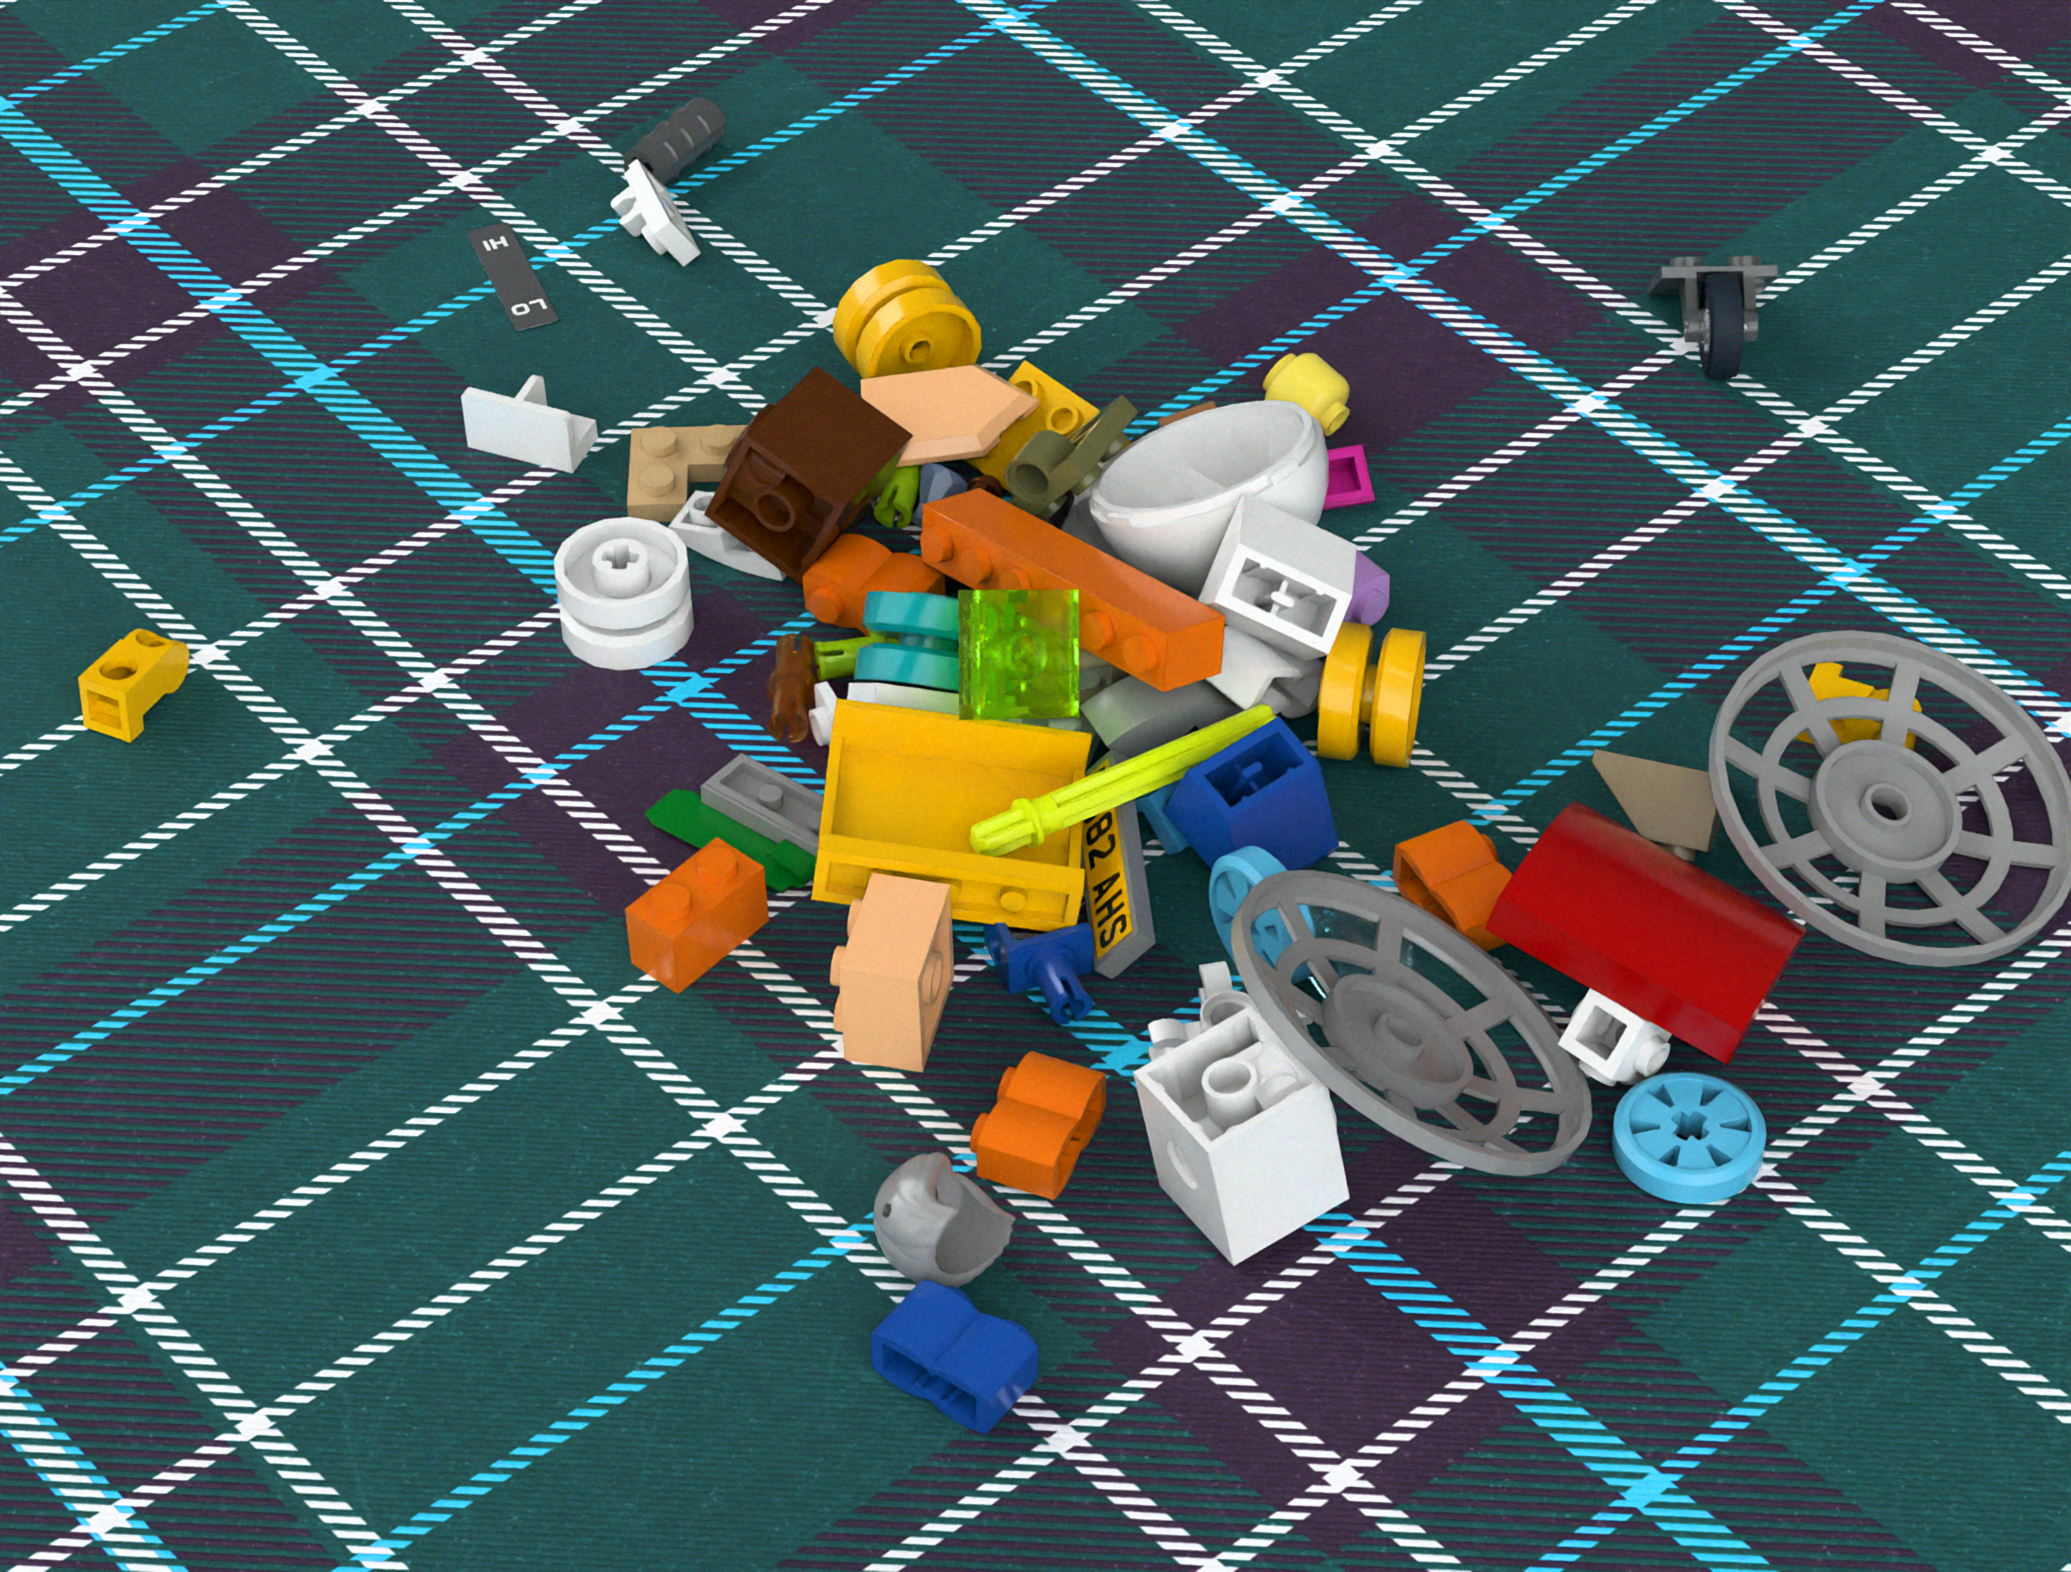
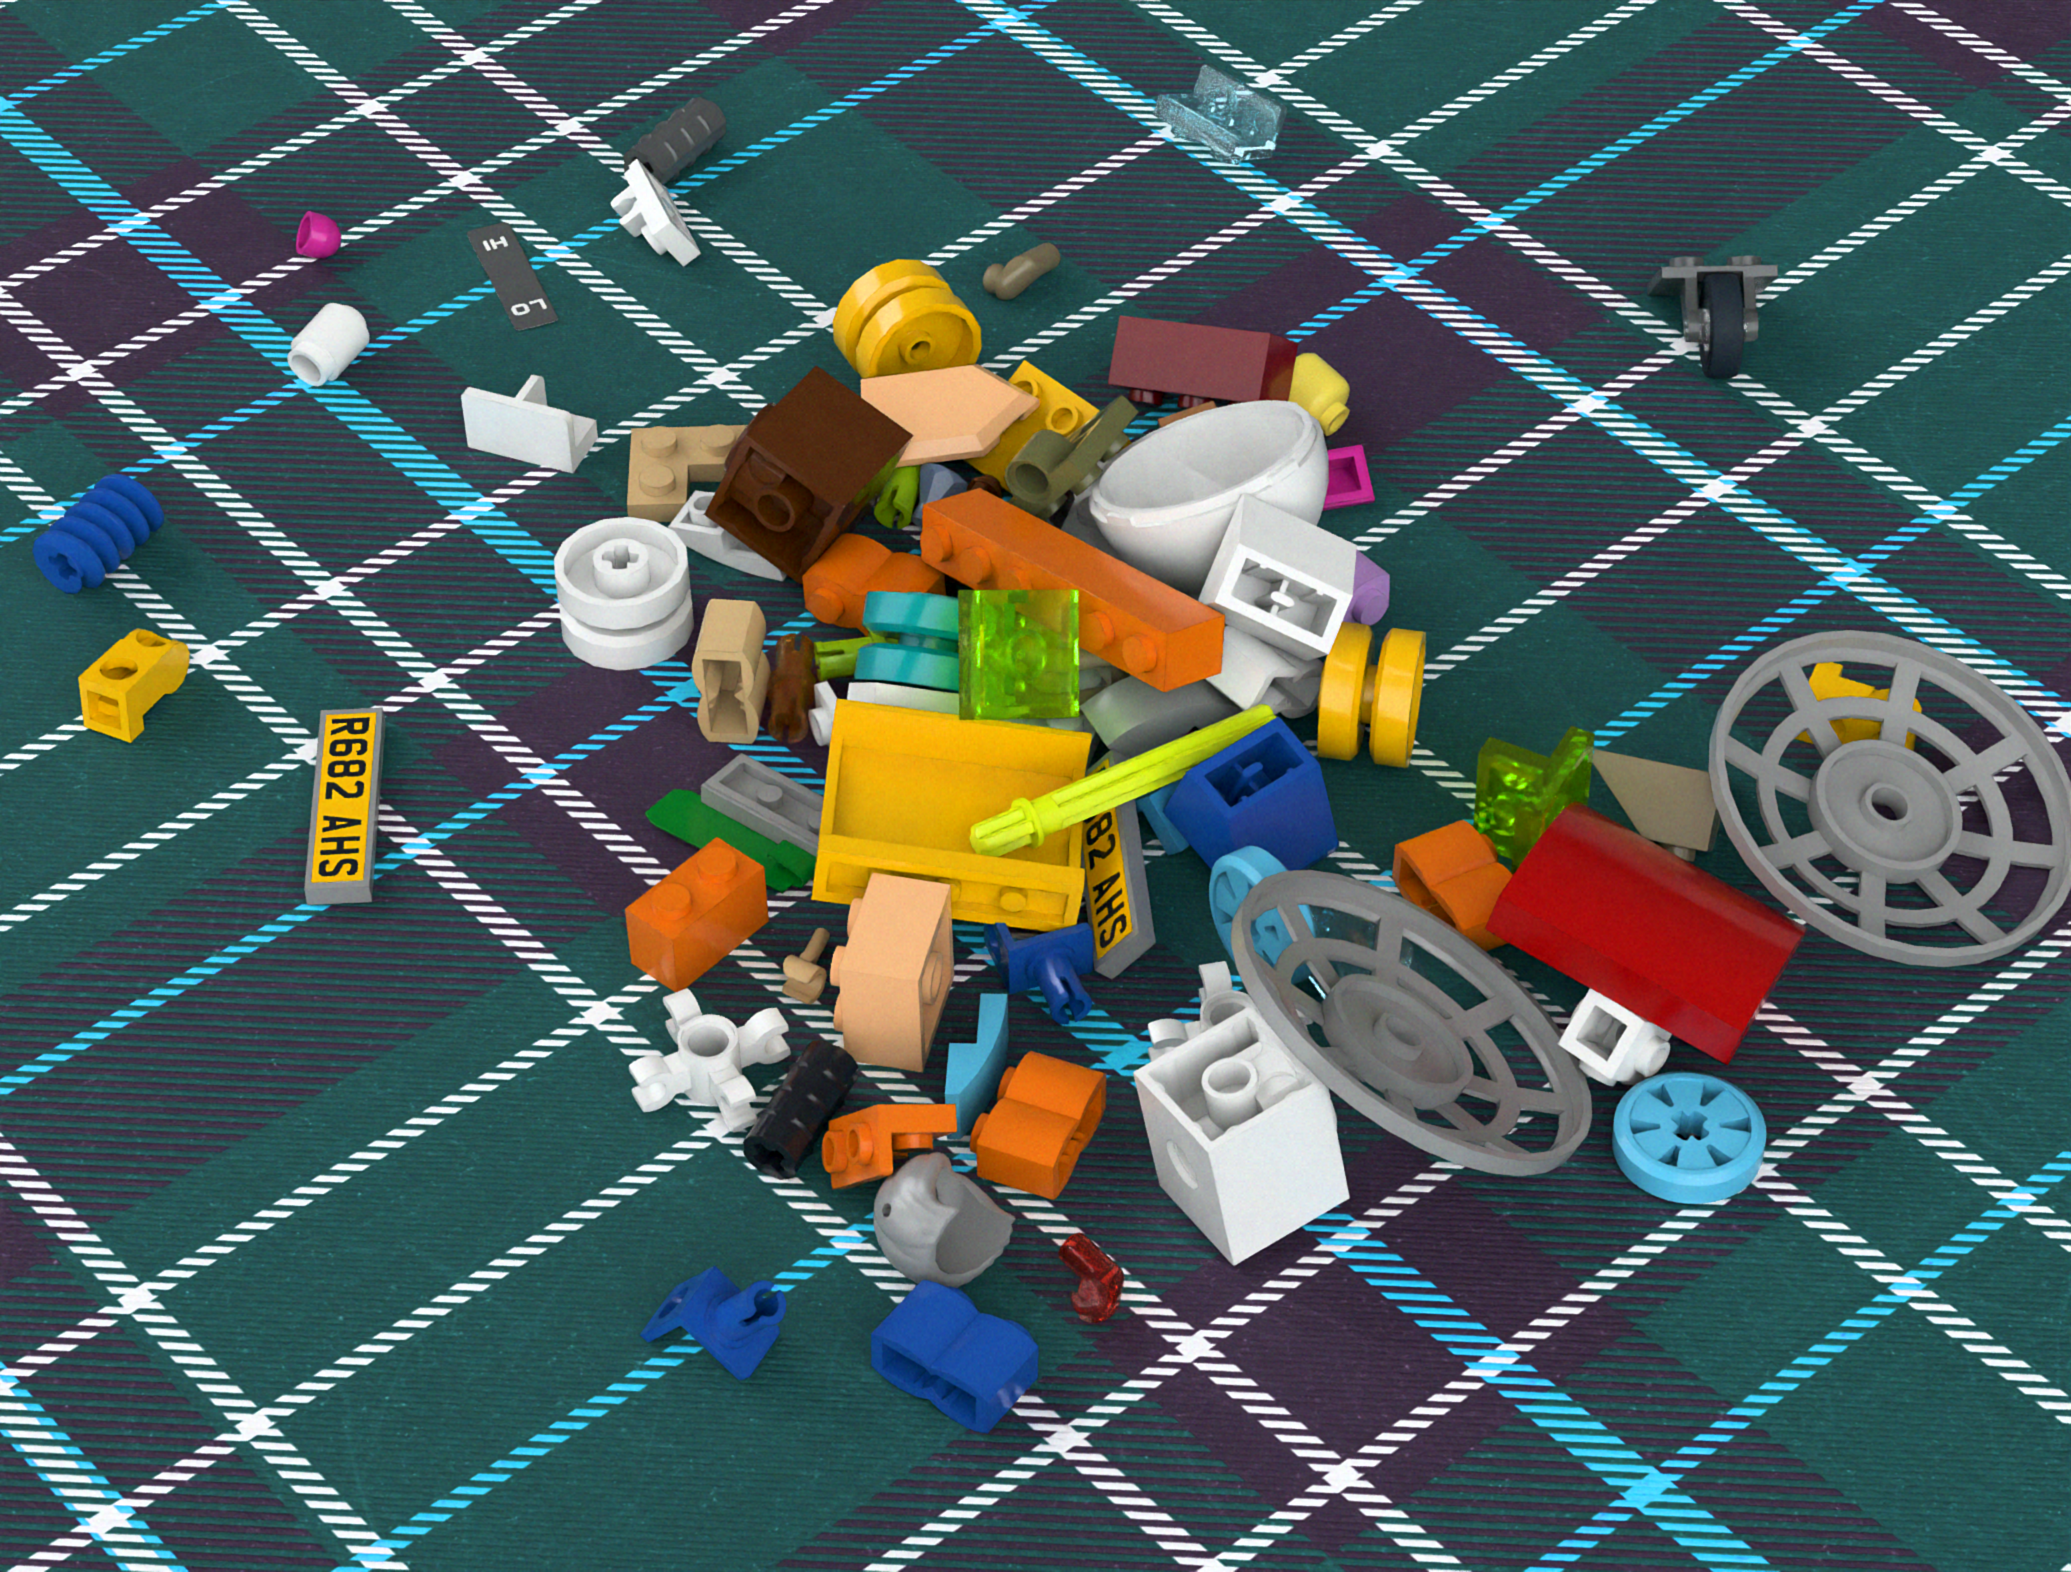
none -> blue piece [32,474,165,594]
none -> white brick [287,303,370,386]
none -> dark pink hinge [296,211,341,259]
none -> tile [304,707,386,905]
none -> white pin [629,988,791,1133]
none -> blue bracket [640,1266,786,1380]
none -> tan brick [692,599,771,744]
none -> black axle [743,1040,858,1180]
none -> tan hand [782,928,830,1005]
none -> orange bracket [822,1104,957,1189]
none -> medium azure slope [945,993,1009,1140]
none -> dark tan arm [983,243,1060,300]
none -> clear red arm [1058,1232,1125,1323]
none -> dark red brick [1108,315,1299,409]
none -> clear light blue bracket [1153,65,1287,165]
none -> clear neon green bracket [1473,726,1595,874]

